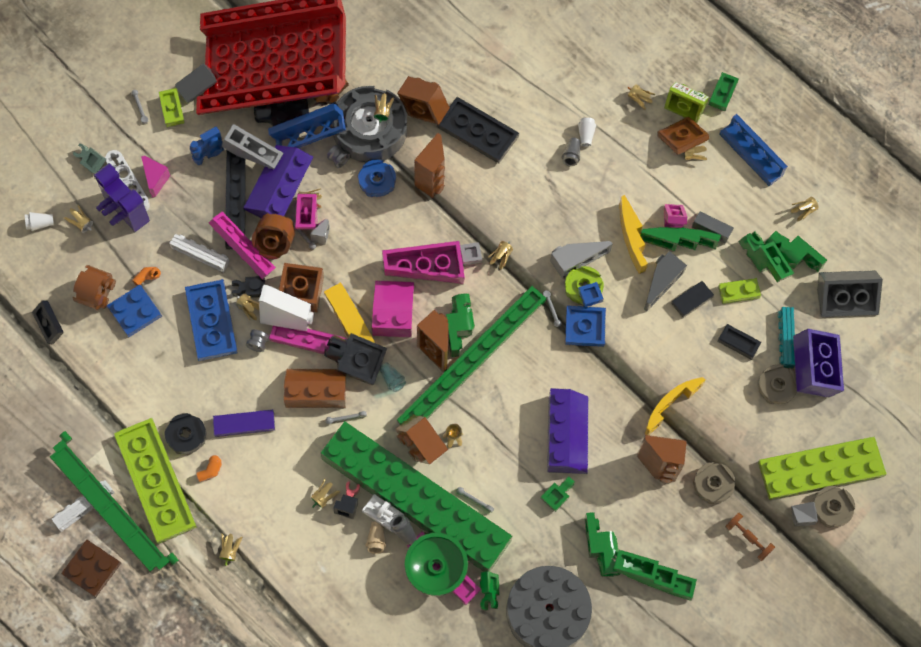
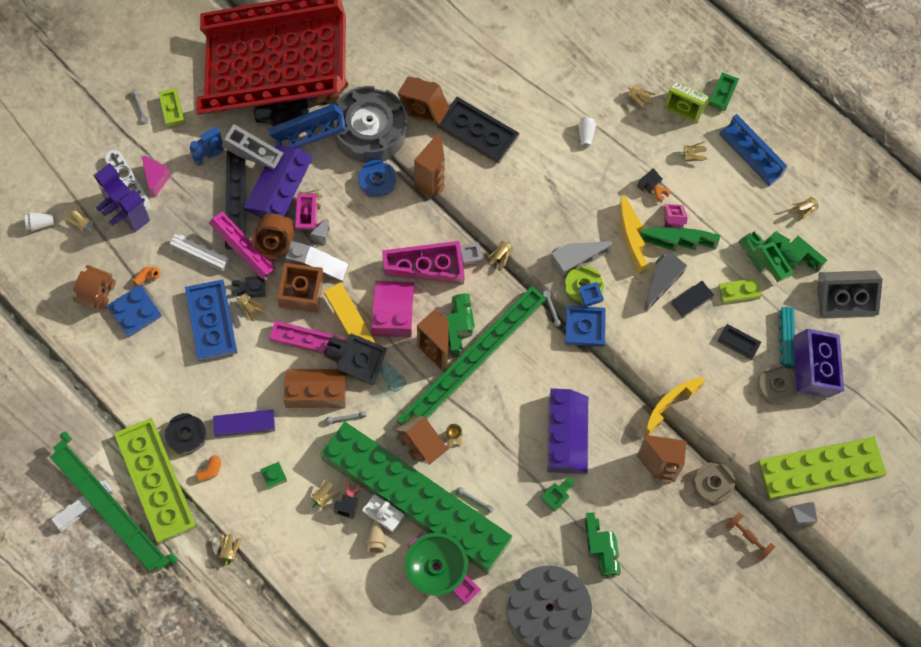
black plate [32,300,64,344] -> none
reddish brown plate [61,540,121,598] -> none
sand green plate [73,143,106,174] -> none
dark grey slope [175,64,217,104] -> none
flat silver wheel [246,329,270,352] -> none
white slope [259,285,314,331] -> none
flat silver wheel [327,144,350,168] -> none
pearl gold piece [374,93,394,123] -> none
flat silver cone [390,515,417,545] -> none
green plate [480,571,500,611] -> none
flat silver cone [562,138,580,166] -> none
green slope [613,550,697,601] -> none
dark orange tile [657,116,709,155] -> none
dark grey slope [692,211,734,244] -> none
dark tan plate [813,486,855,528] -> none
none -> green plate [260,462,287,489]
none -> slope [286,241,349,282]
none -> black piece [637,168,670,203]

